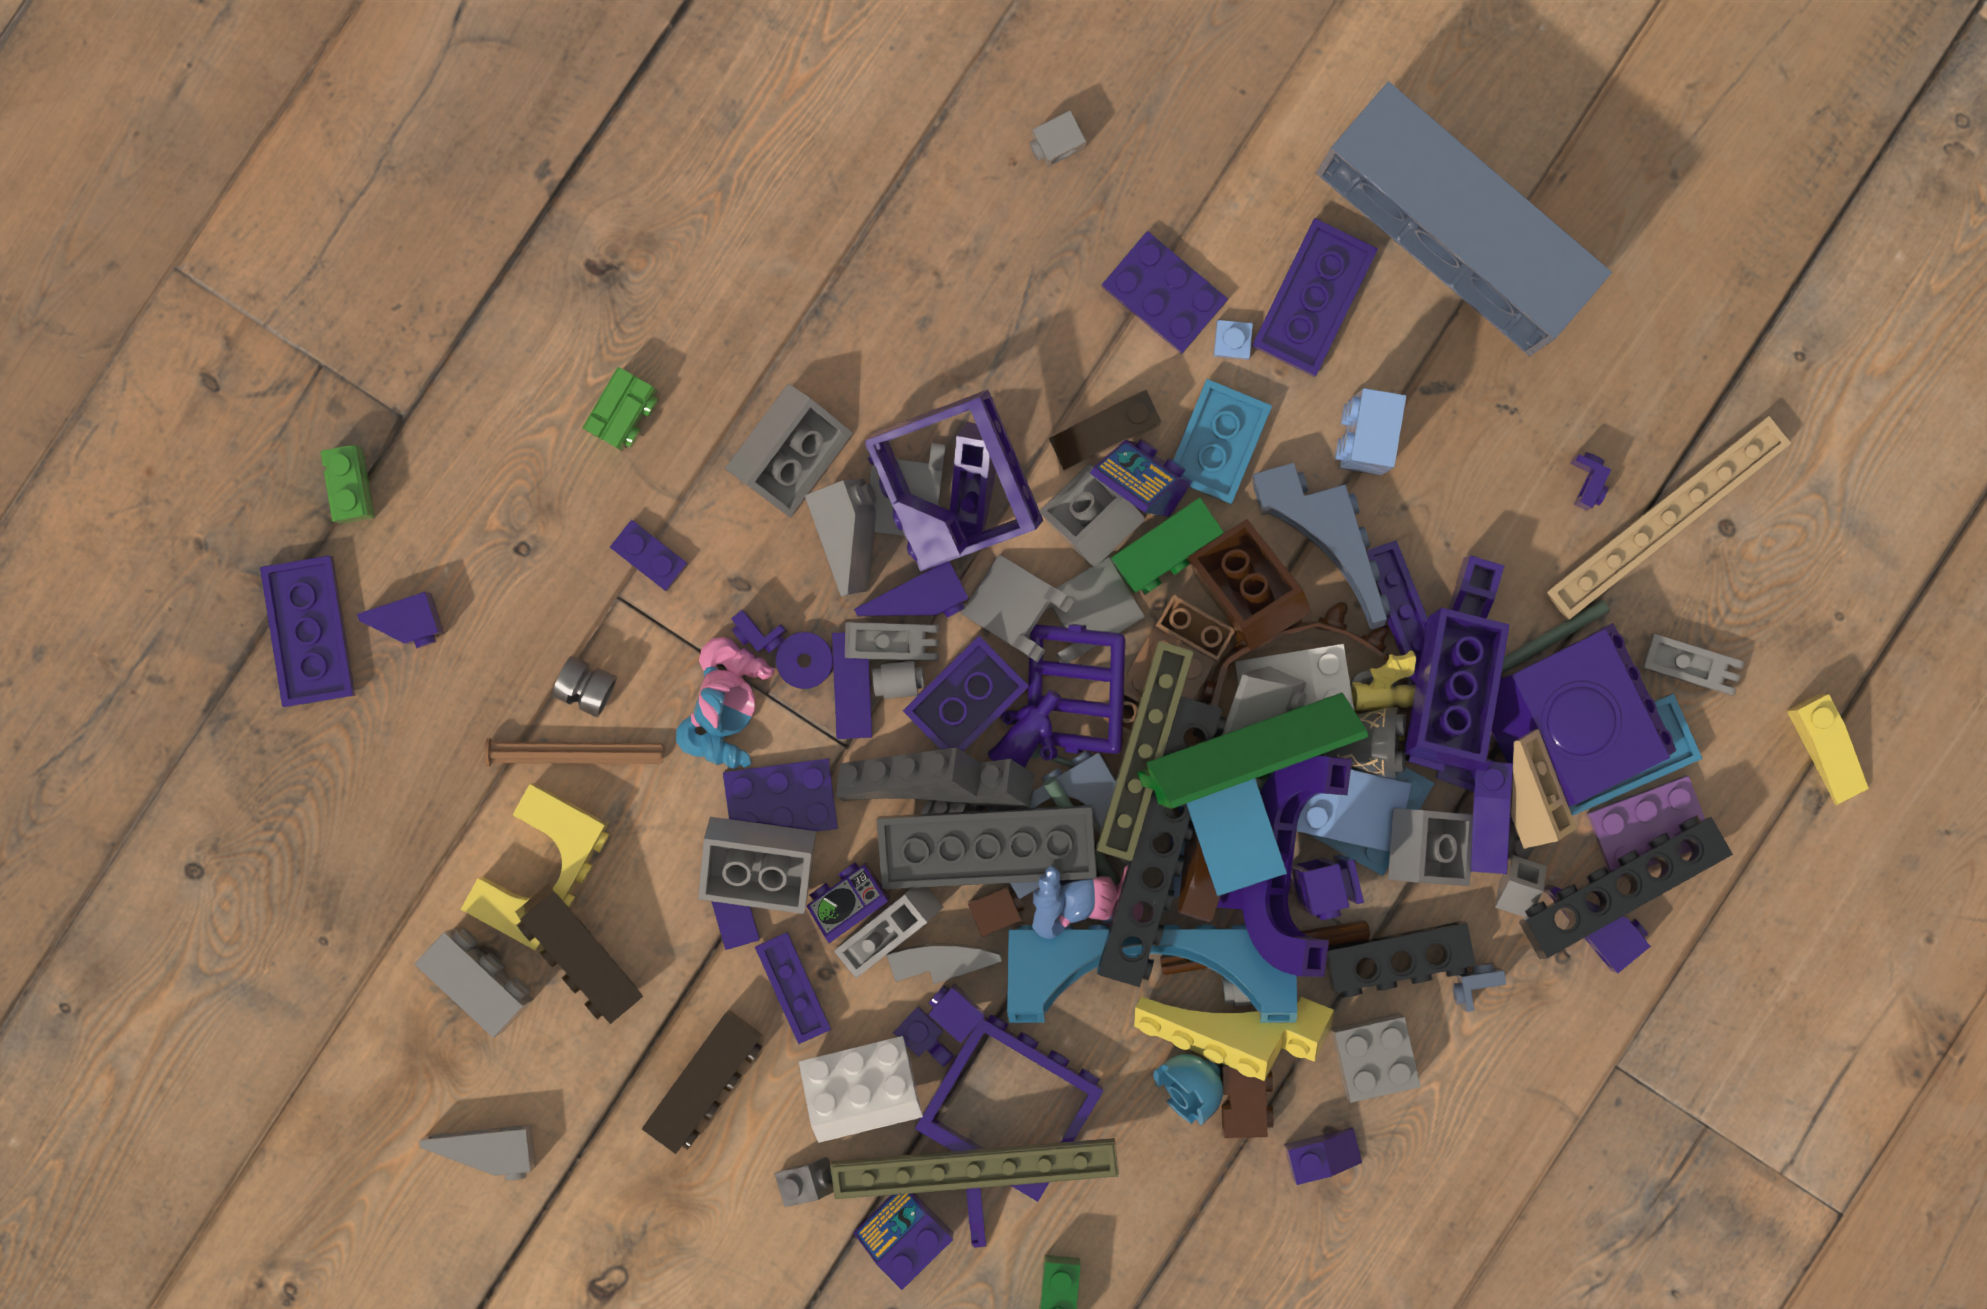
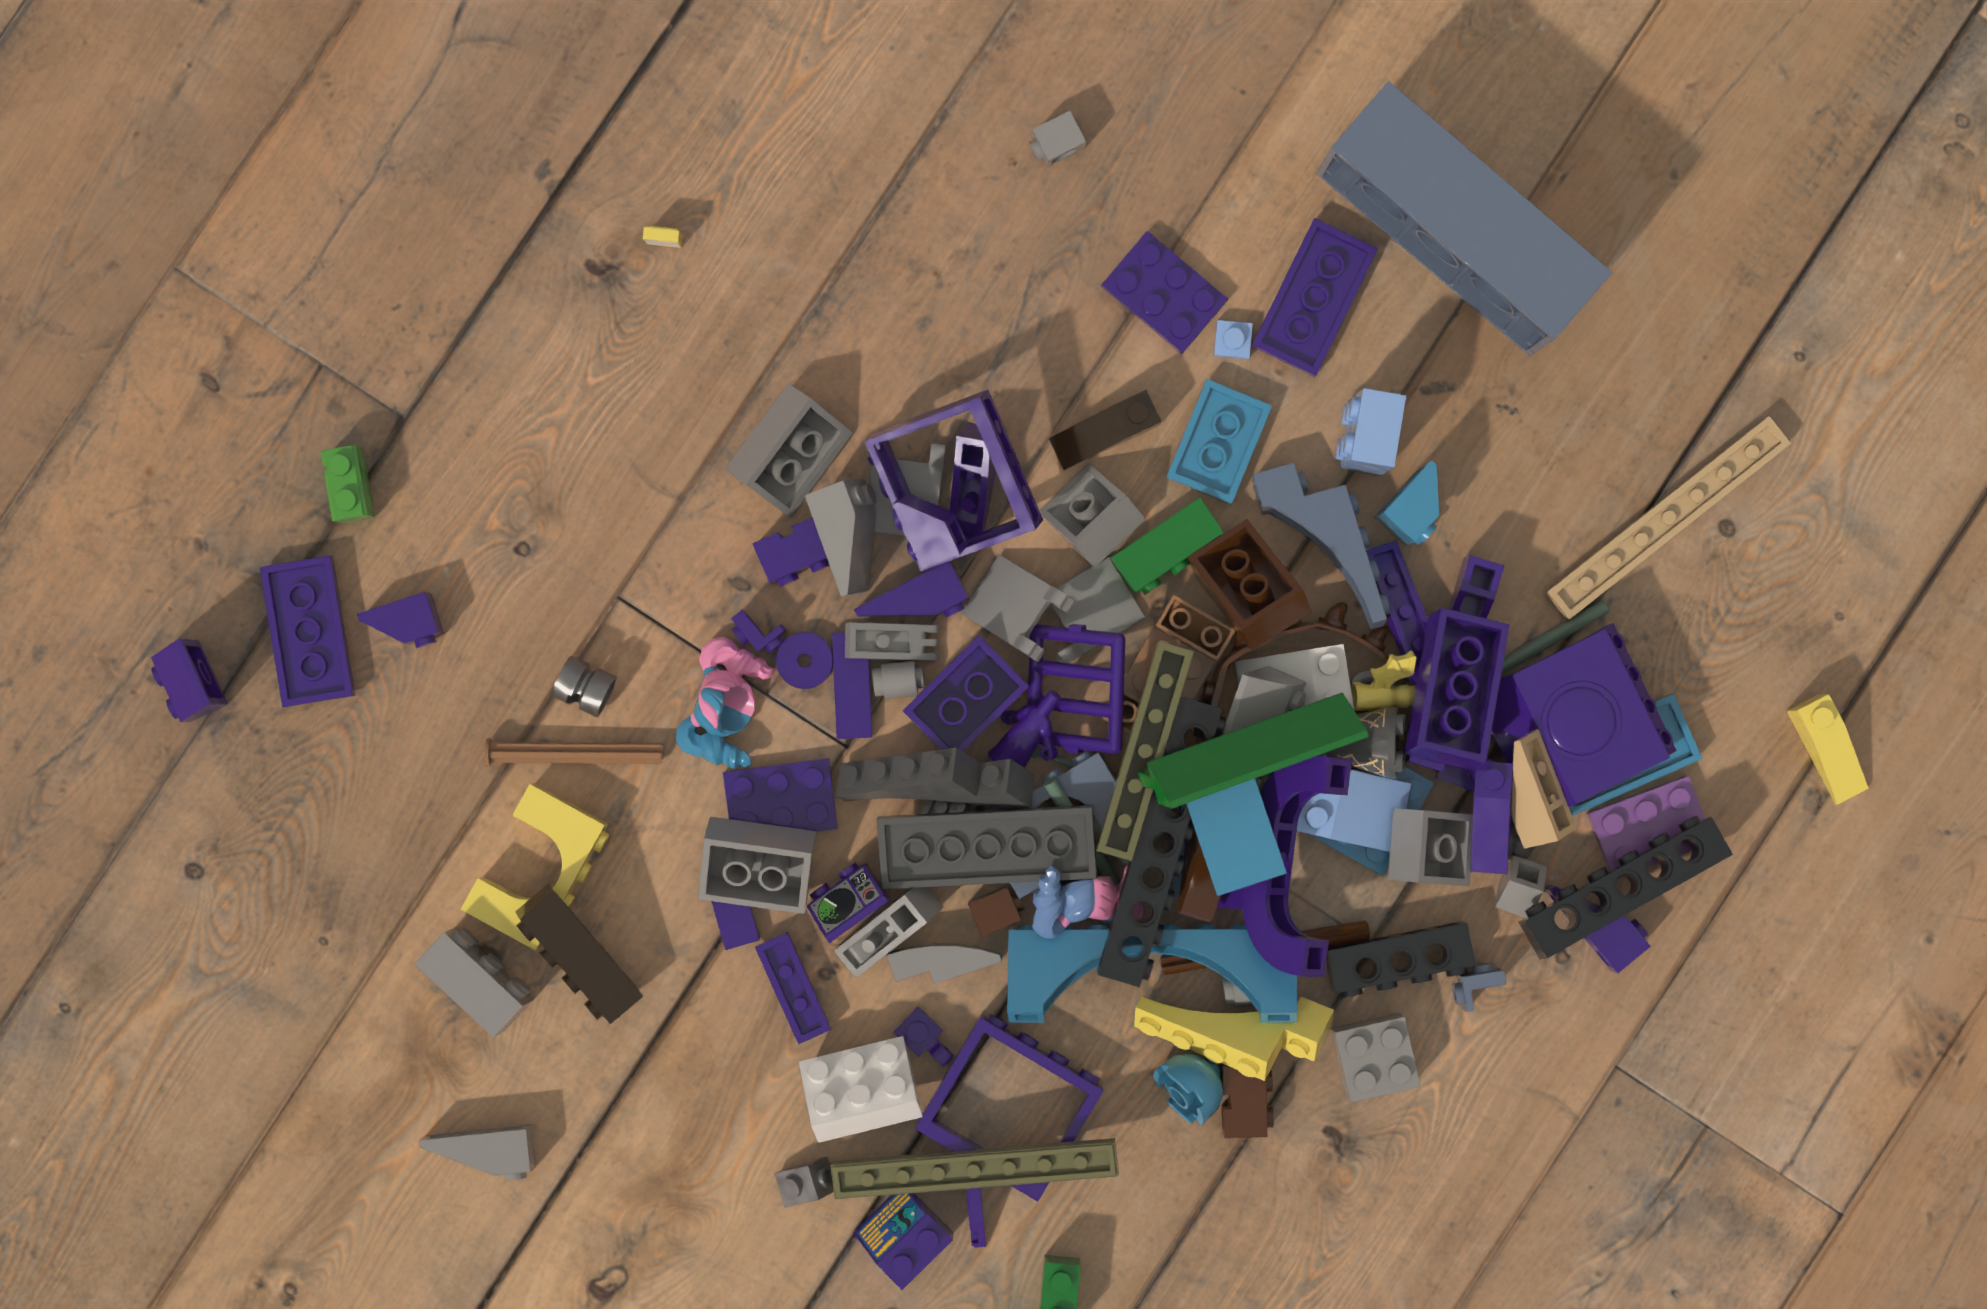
bright green brick [582,367,659,451] -> none
dark purple plate [610,520,688,591] -> none
dark brown brick [642,1010,763,1154] -> none
dark purple slope [928,983,985,1043] -> none
slope [1090,439,1193,517] -> none
dark purple slope [1284,1127,1362,1185] -> none
dark purple brick [1291,854,1364,920] -> none
dark purple bracket [1570,452,1611,510] -> none
light grey hinge [1641,634,1745,696] -> none
none -> dark purple slope [151,639,228,722]
none -> light yellow tile [643,225,683,248]
none -> dark purple brick [752,517,830,587]
none -> dark azure slope [1375,460,1439,546]

